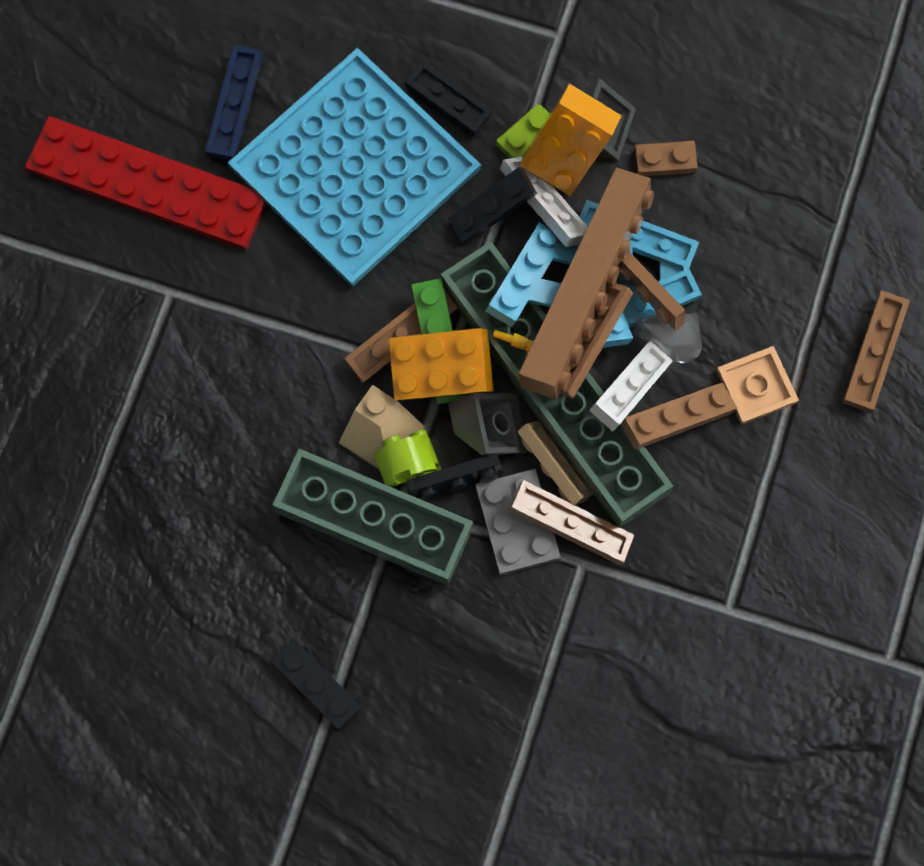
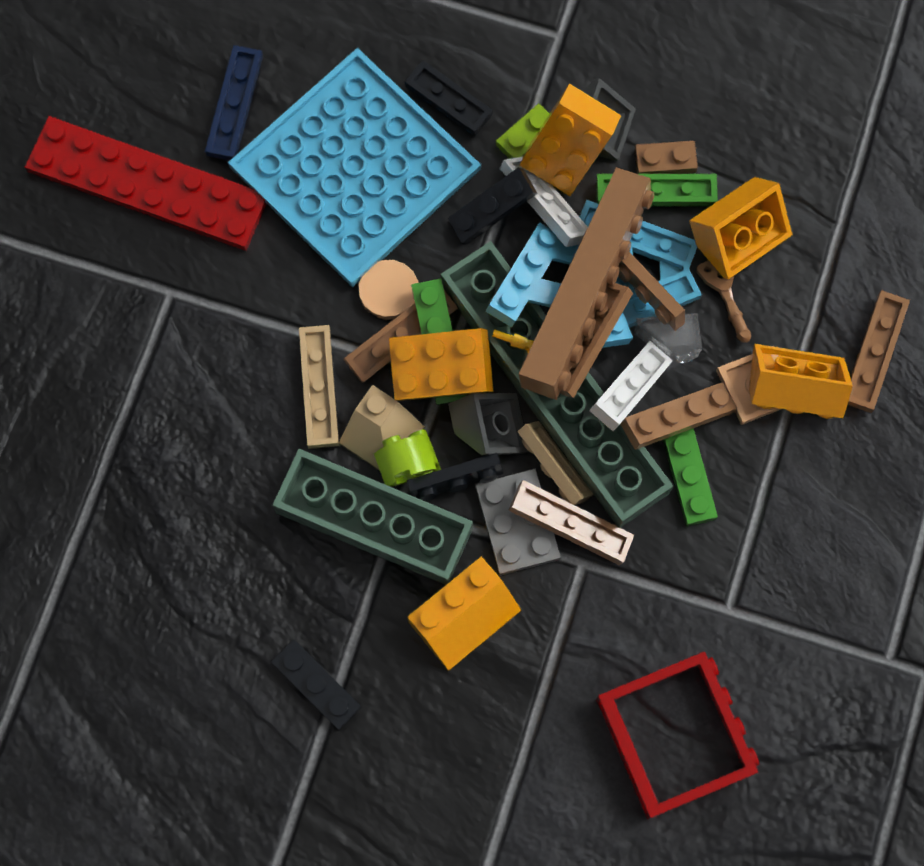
none -> tan plate [299,325,339,449]
none -> light nougat tile [359,260,418,320]
none -> light orange slope [407,556,522,671]
none -> bright green plate [596,174,718,206]
none -> red window [596,651,759,819]
none -> bright green plate [663,428,718,526]
none -> light orange slope [689,177,793,280]
none -> medium nougat piece [696,260,751,343]
none -> light orange slope [749,344,853,419]

